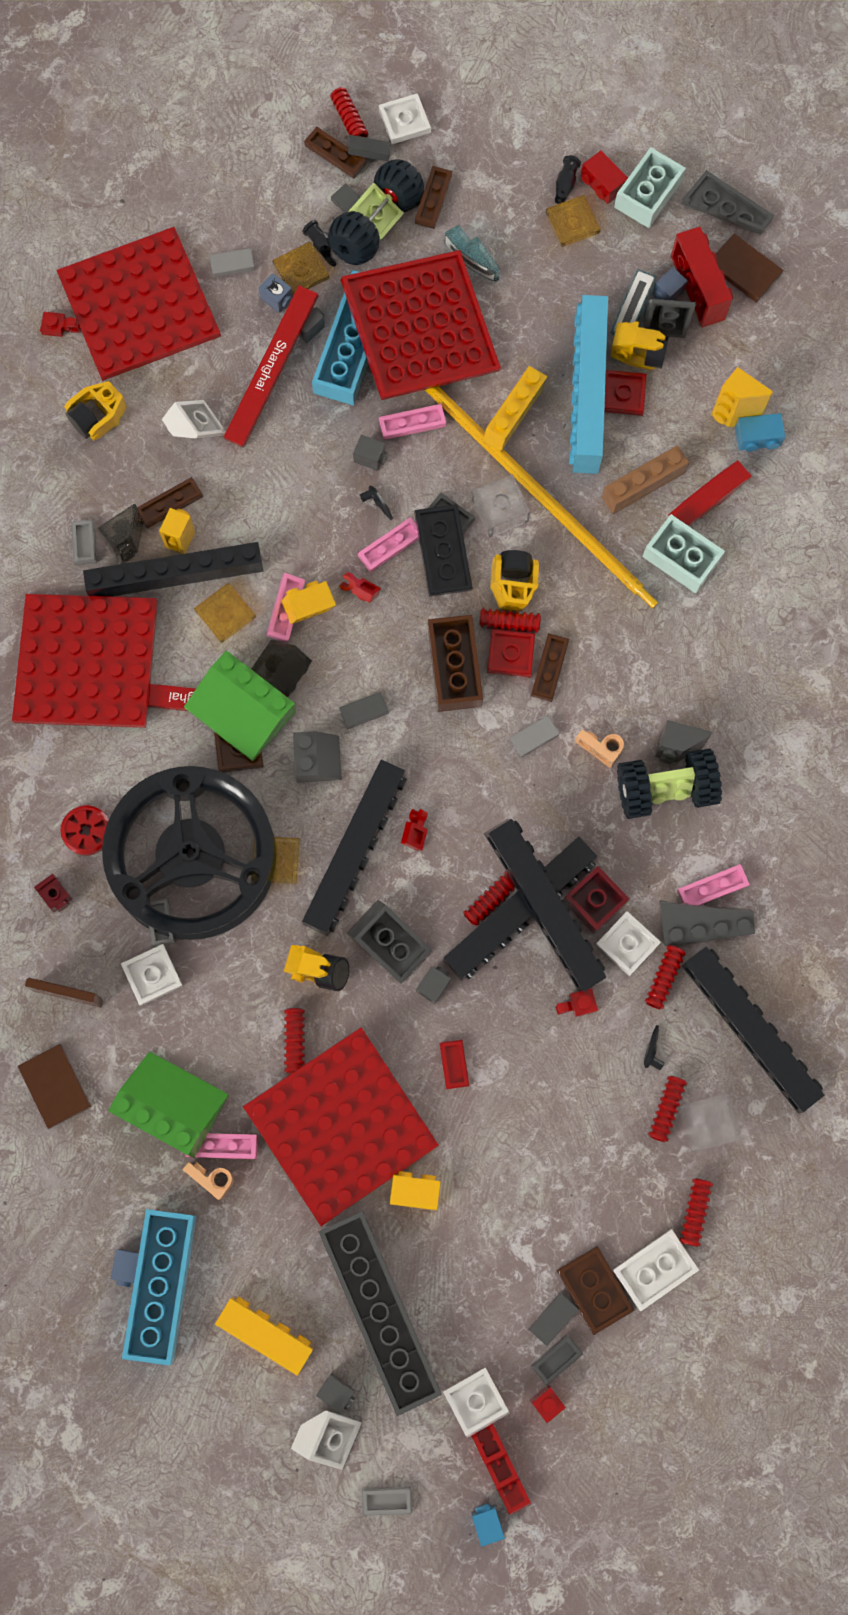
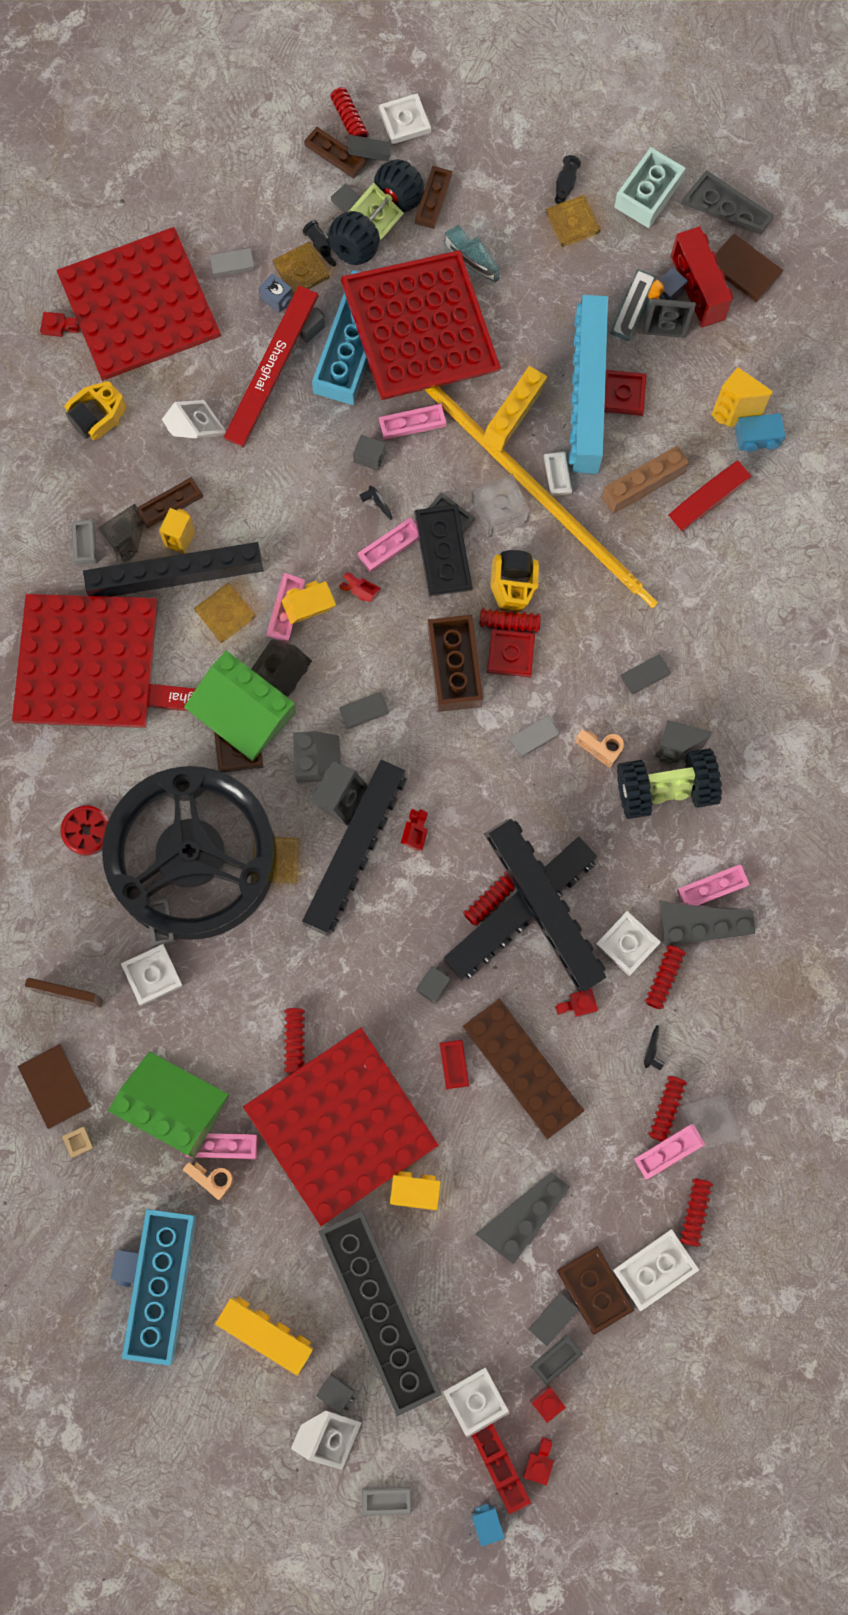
dark red brick [34,874,73,913] -> none
piece [284,945,350,991] -> none
dark grey slope [347,900,432,984] -> none
reddish brown tile [531,633,569,702] -> none
dark red brick [563,866,630,934] -> none
red brick [580,150,628,204] -> none
yellow piece [610,322,669,370] -> none
light aqua brick [642,515,725,593] -> none
black brick [682,946,825,1114] -> none
none -> tan plate [62,1126,94,1159]
none -> dark grey slope [311,761,368,826]
none -> reddish brown plate [462,998,584,1140]
none -> dark grey wing [475,1172,570,1264]
none -> red plate [523,1437,554,1486]
none -> white tile [544,451,572,497]
none -> dark grey tile [621,654,671,695]
none -> bright pink plate [634,1124,705,1180]
none -> light orange piece [648,279,665,300]

